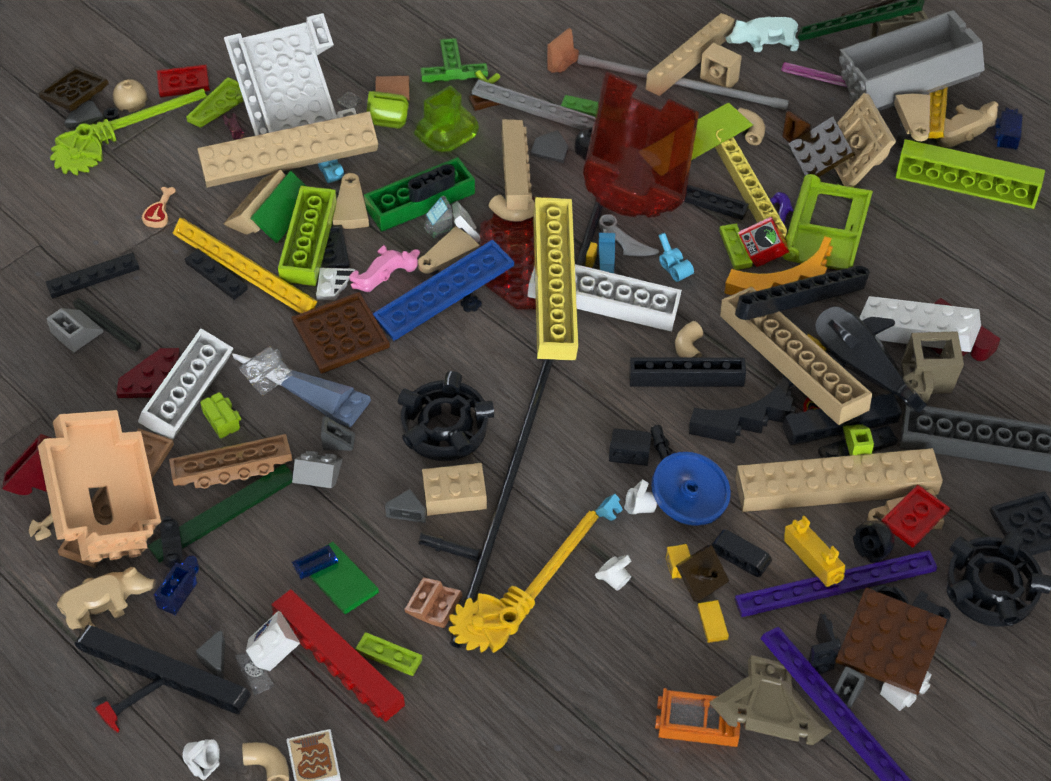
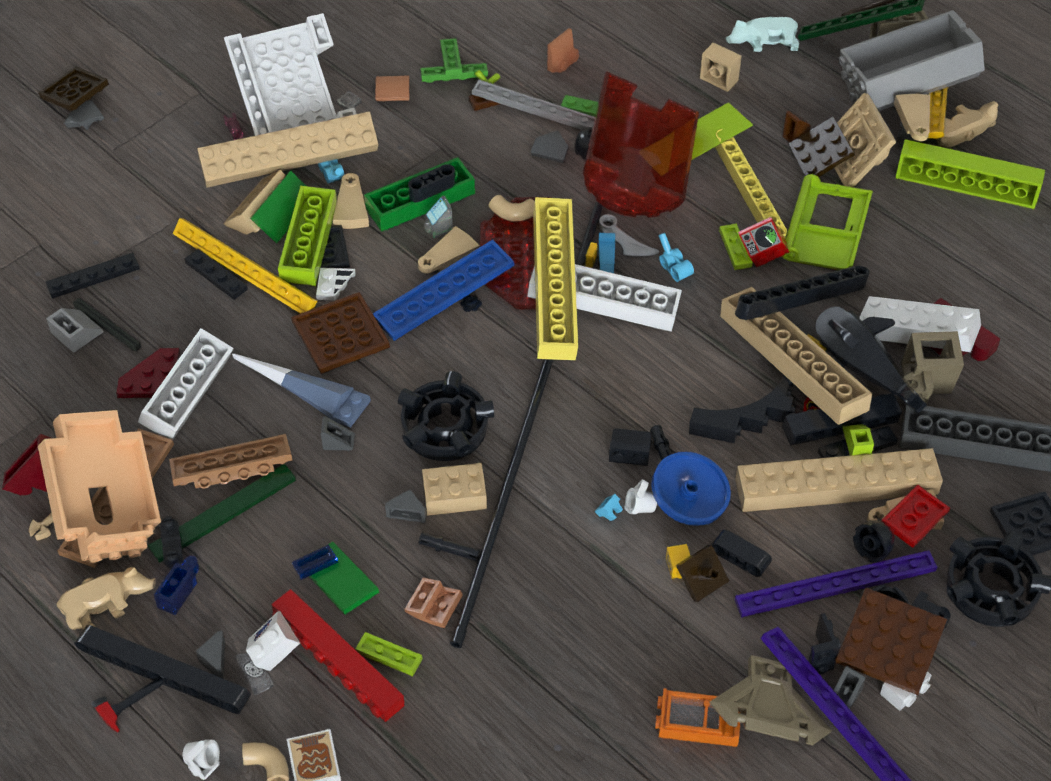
lime piece [50,89,207,175] -> none
black bush [103,107,120,121] -> none
tan cylinder [113,79,148,112] -> none
light nougat piece [142,187,176,228] -> none
red tile [157,65,210,97] -> none
lime wing [186,77,244,128] -> none
lime brick [200,392,241,438] -> none
clear bracket [239,346,292,395] -> none
light grey slope [292,451,342,488] -> none
bright pink animal [349,245,420,292] -> none
lime cylinder [366,91,409,129] -> none
clear neon green piece [414,85,479,152] -> none
yellow piece [449,511,599,653] -> none
white wing [452,201,482,243] -> none
tan brick [502,120,532,210] -> none
light grey piece [578,54,789,110] -> none
white piece [595,555,632,591] -> none
black brick [629,357,746,387] -> none
tan brick [646,13,735,96] -> none
tan cylinder [675,321,703,358] -> none
black plate [677,183,749,220] -> none
yellow tile [697,600,729,643] -> none
light orange arch [724,236,833,295] -> none
tan cylinder [738,108,766,145] -> none
dark purple piece [770,192,794,227] -> none
magenta axle [782,62,847,88] -> none
yellow brick [784,516,845,587] -> none
clear blue brick [994,107,1023,150] -> none

